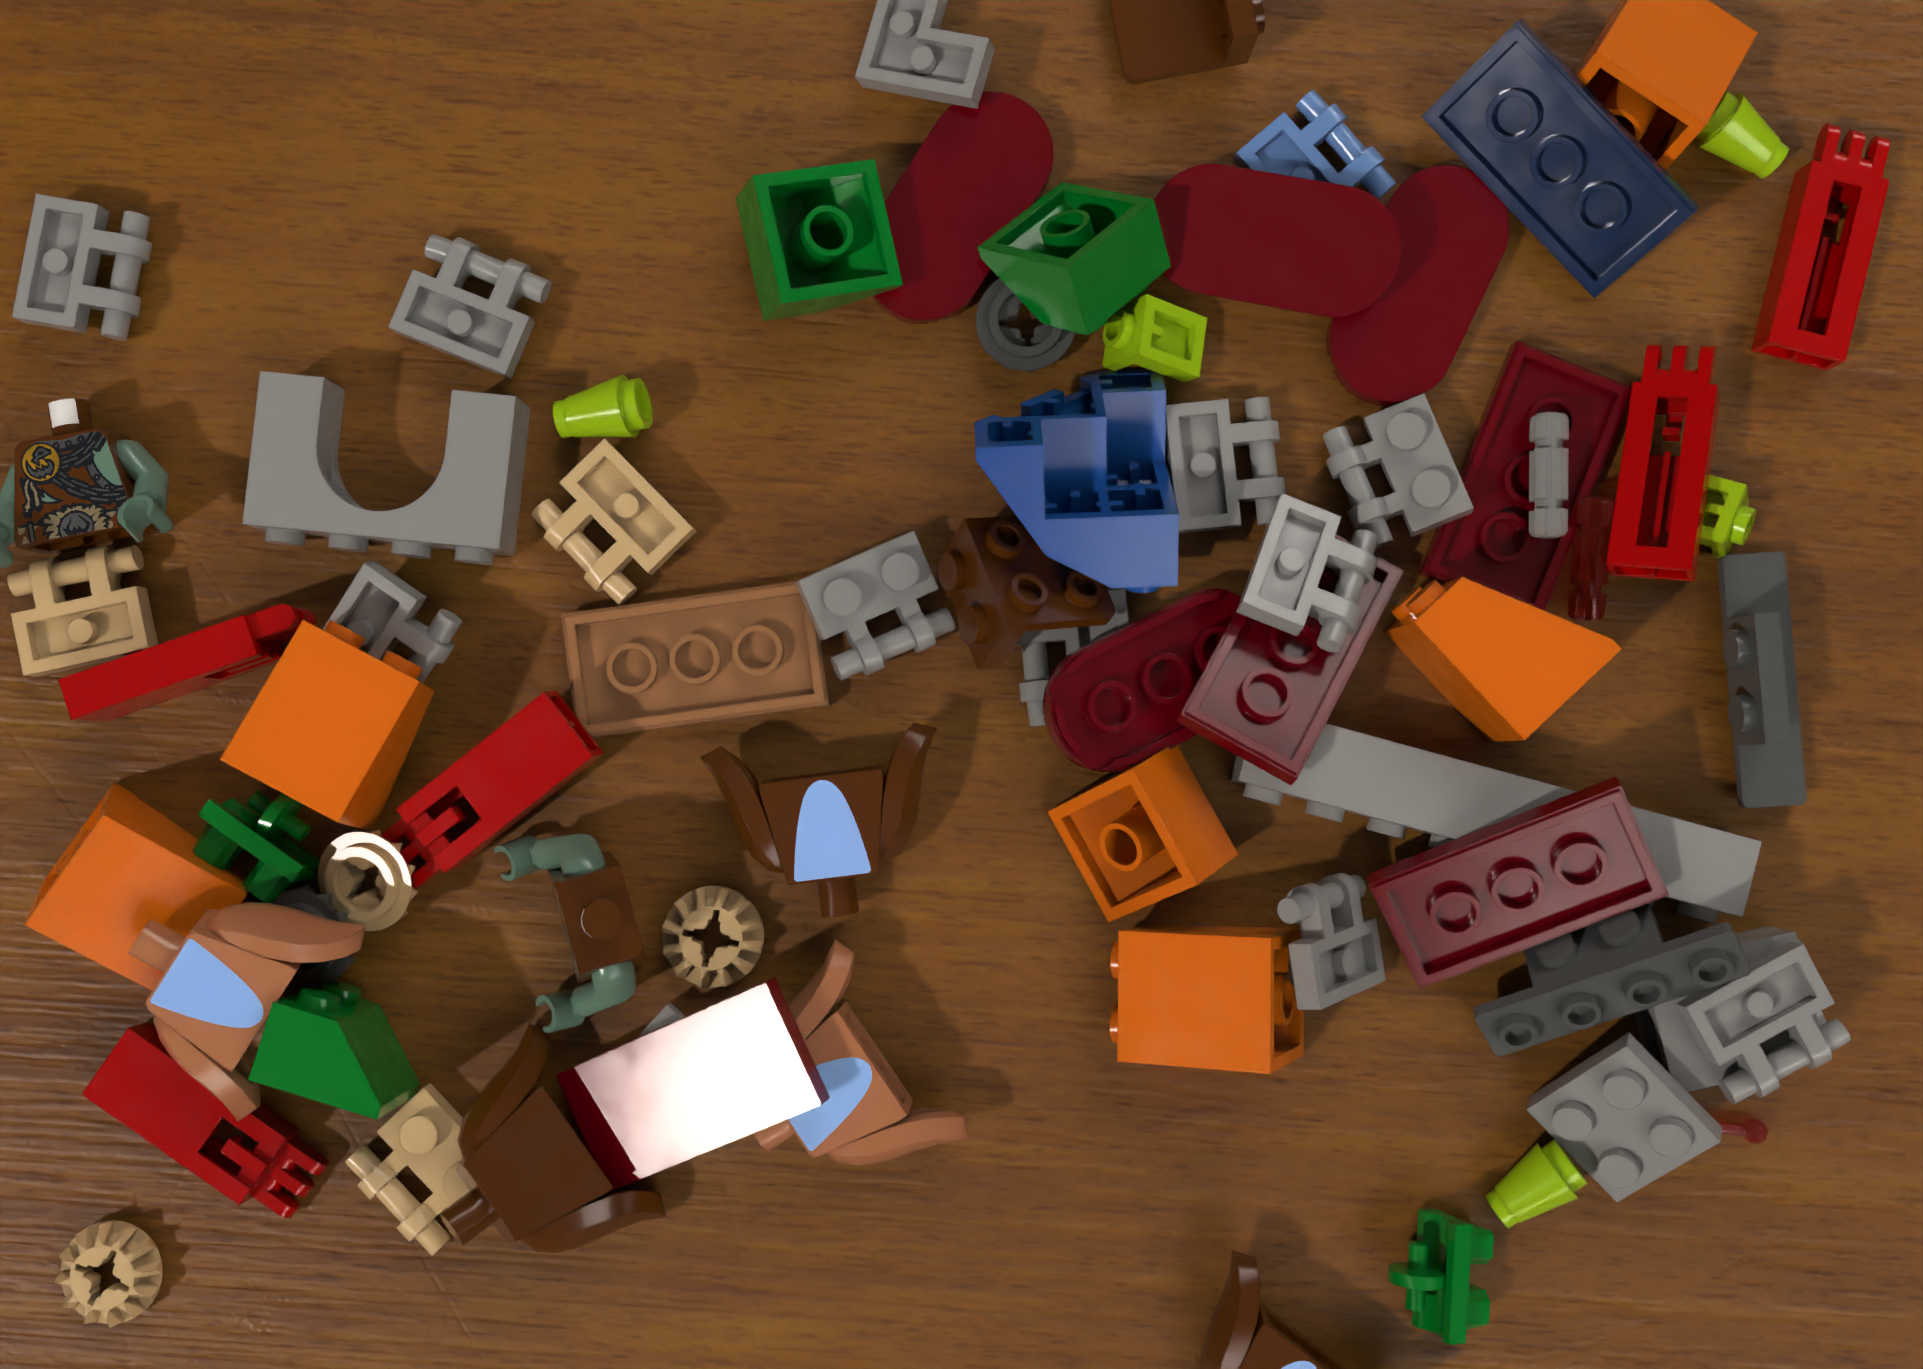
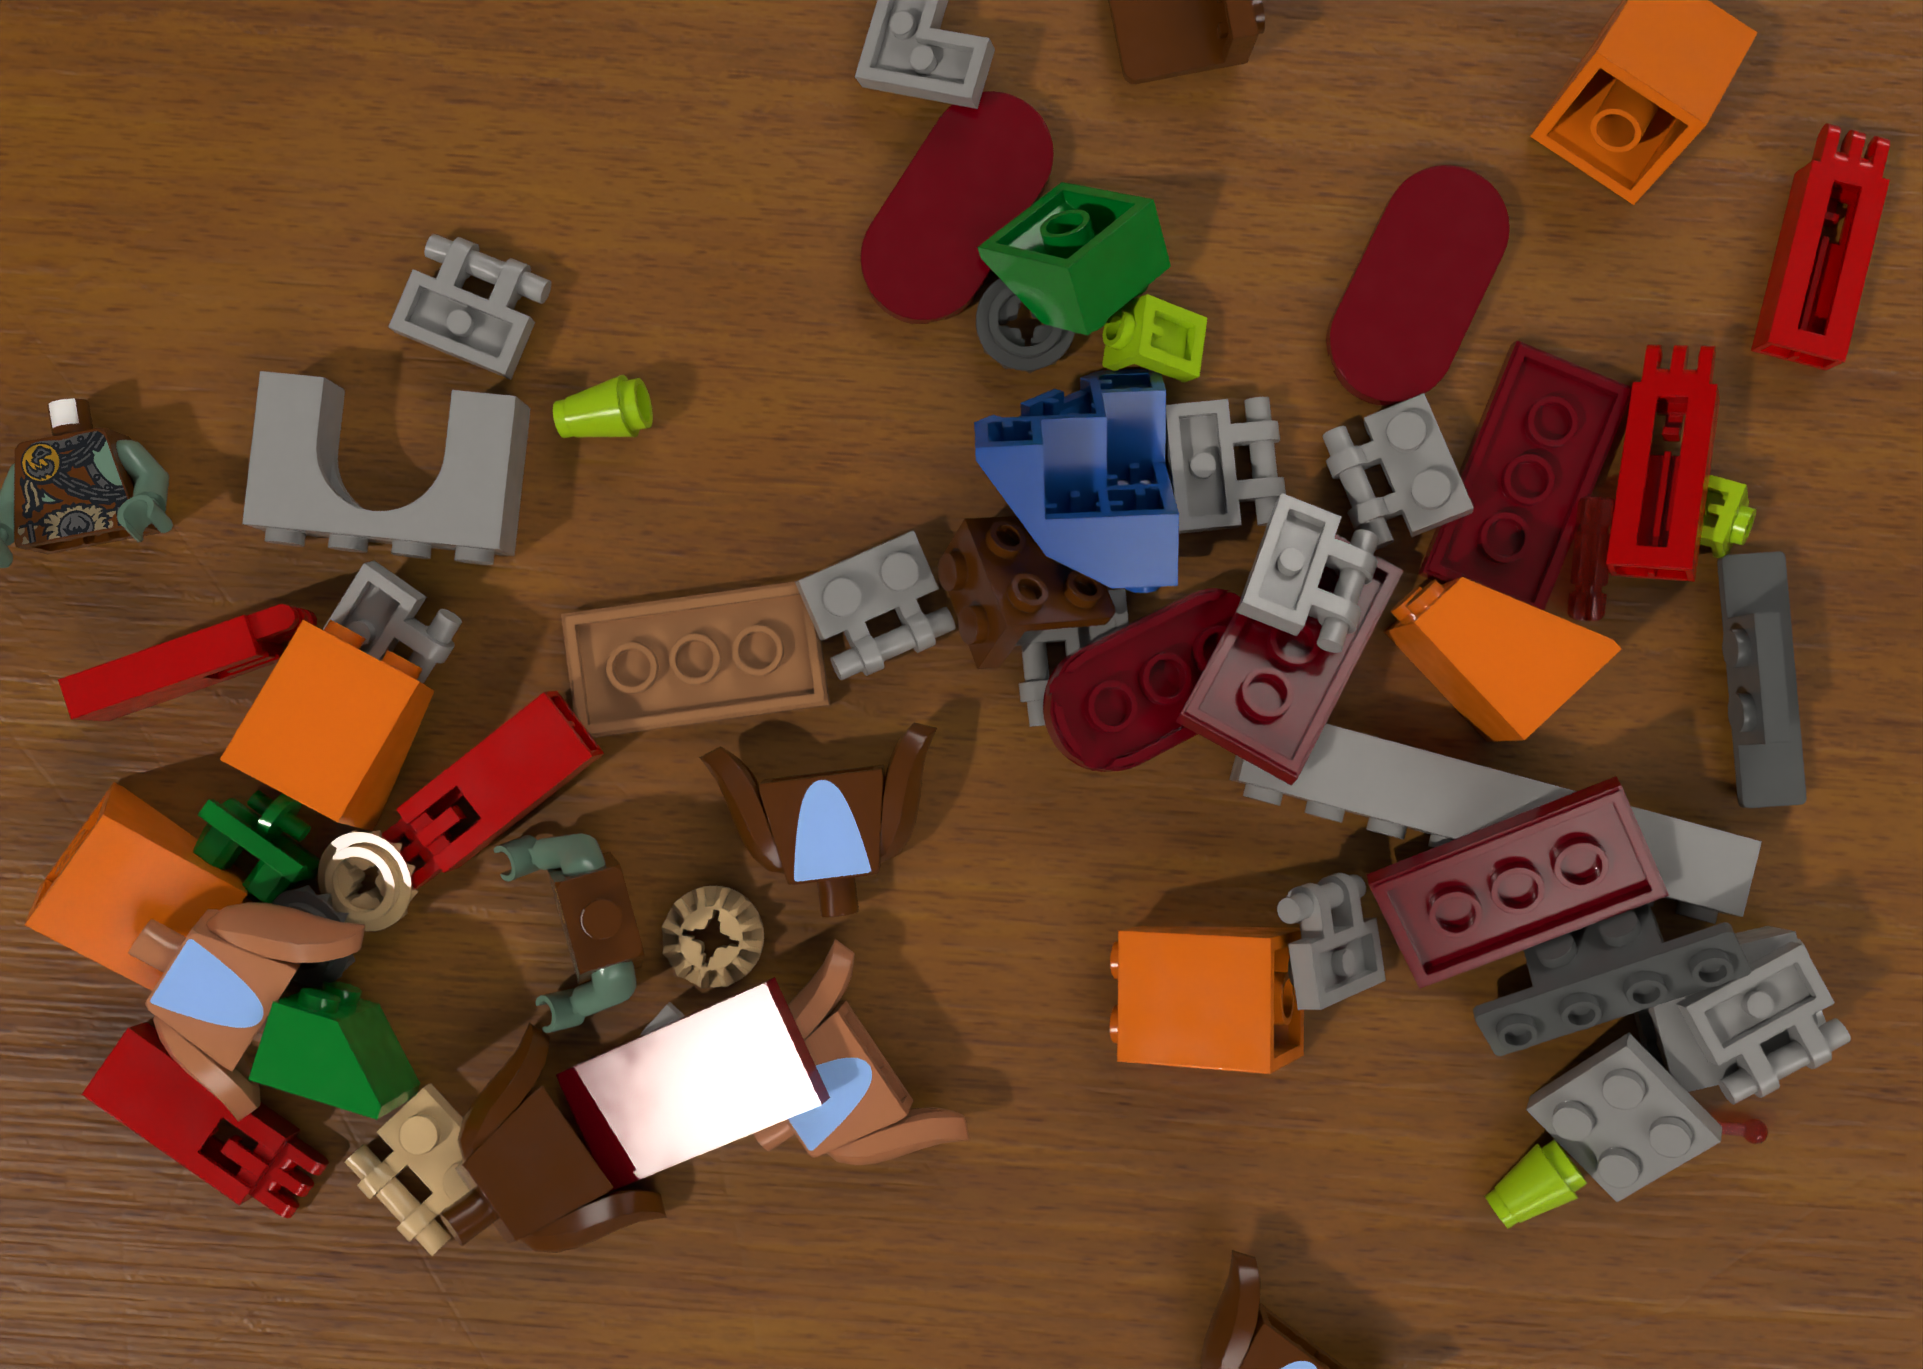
tan plate [7,544,158,677] -> none
light grey plate [12,194,153,341] -> none
tan gear [54,1220,163,1328] -> none
tan plate [531,438,697,606] -> none
green slope [735,159,903,321] -> none
orange slope [1047,745,1239,923] -> none
dark red tile [1154,164,1402,318] -> none
medium blue plate [1233,89,1396,199] -> none
green hips [1388,1208,1494,1345] -> none
dark blue tile [1421,18,1699,298] -> none
light grey axle [1528,412,1569,539] -> none
lime cone [1695,90,1789,179] -> none

